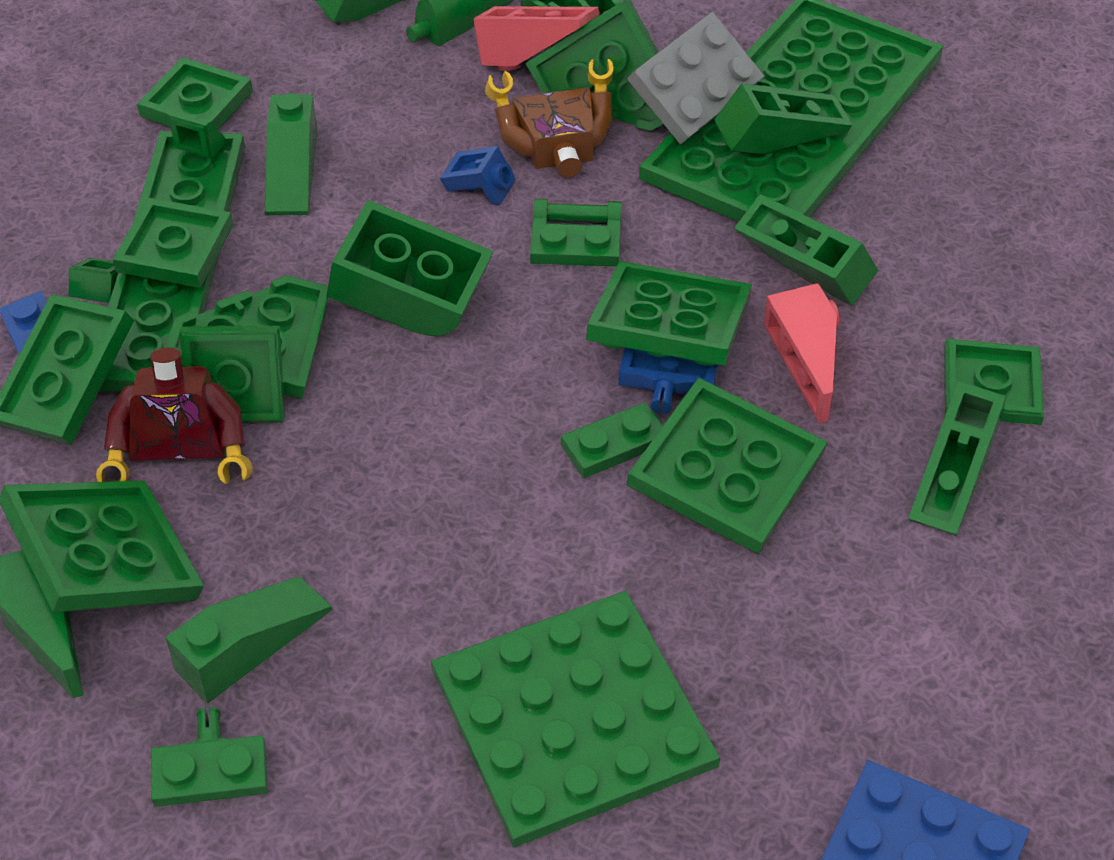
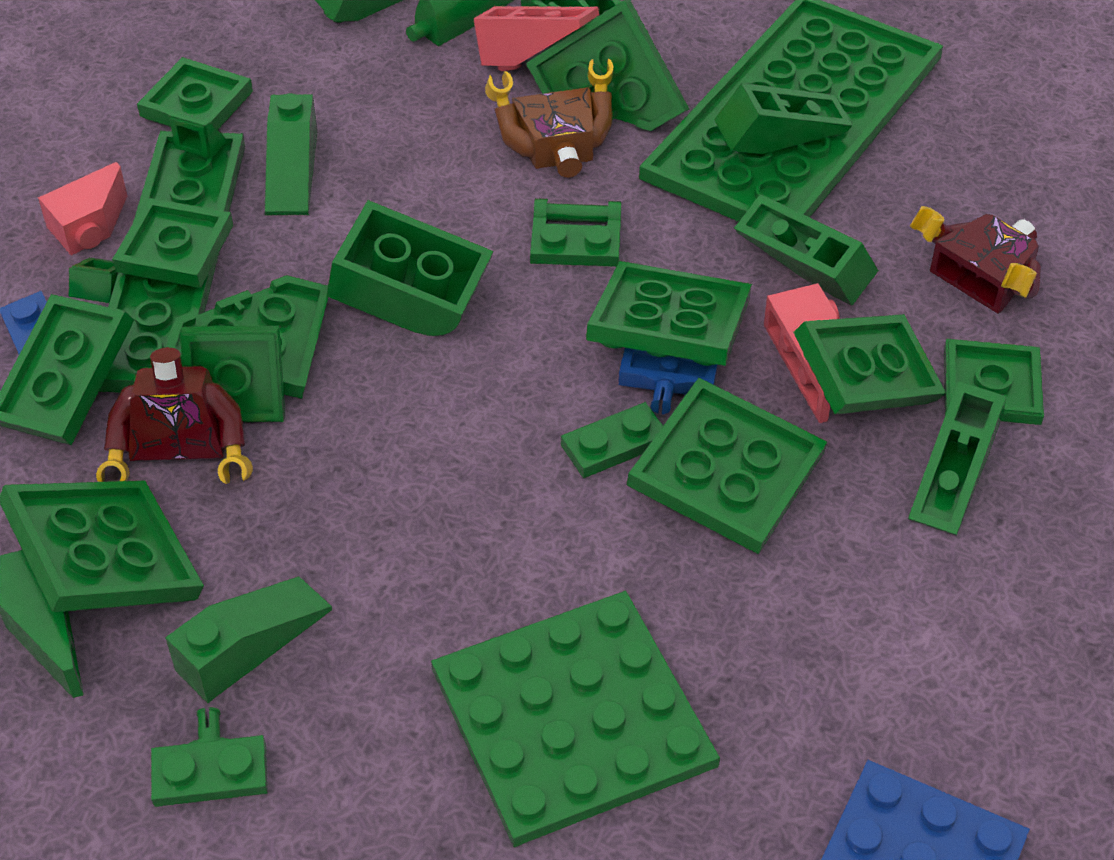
blue bracket [440,146,515,205] -> none
light grey plate [627,12,764,144] -> none
none -> coral slope [38,162,127,255]
none -> green plate [793,314,946,415]
none -> dark red torso [910,206,1041,314]

